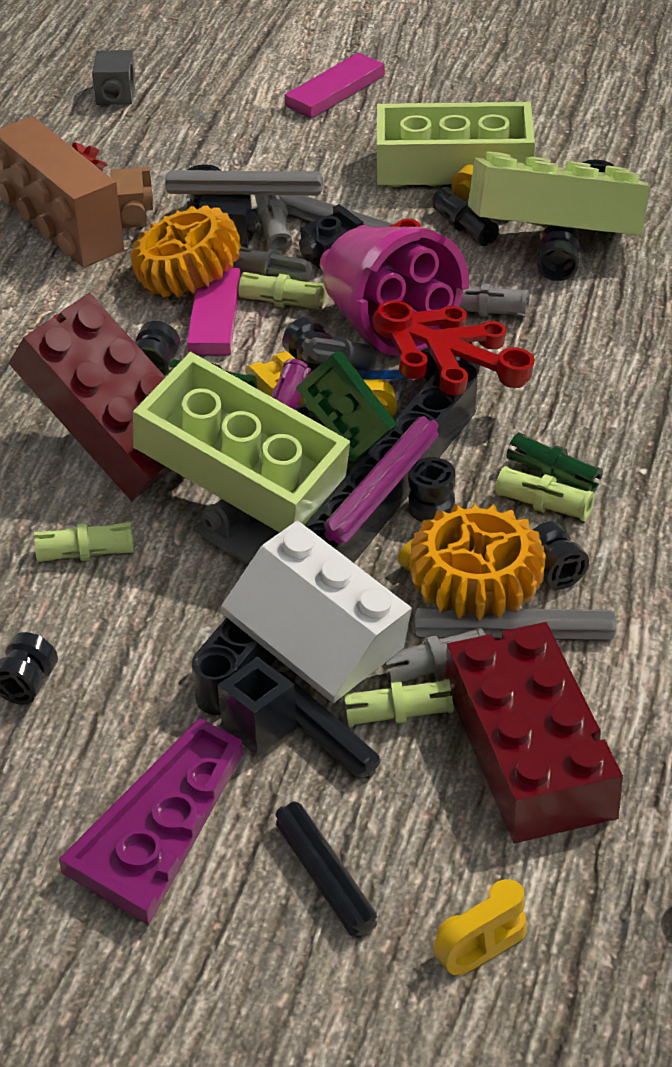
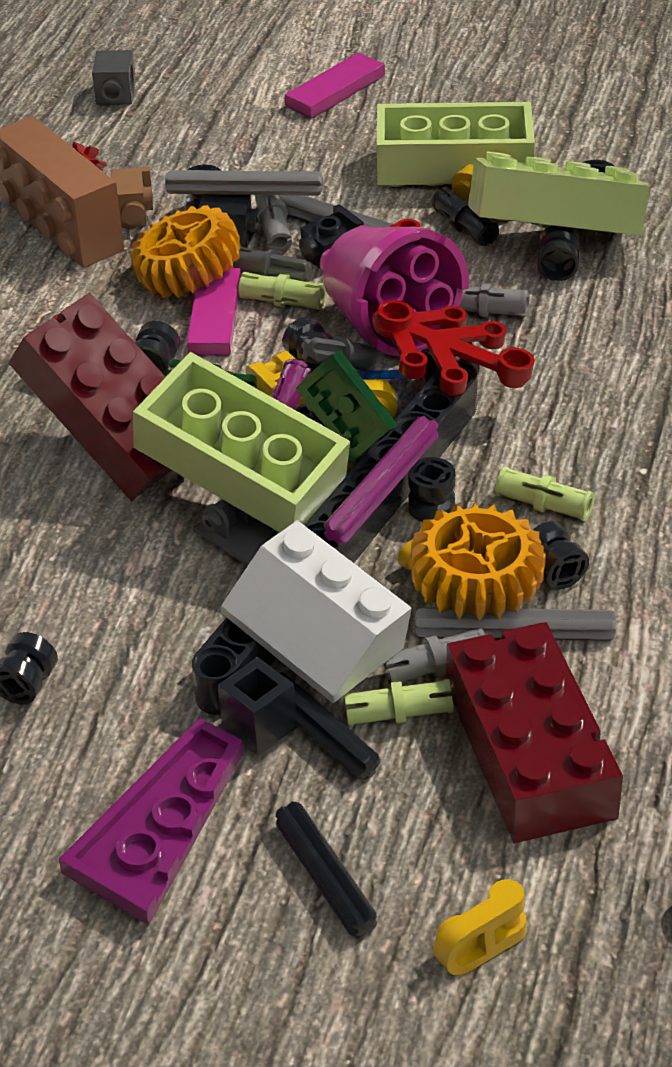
yellowish green pin [34,522,134,563] -> none
dark green pin [506,432,603,493] -> none

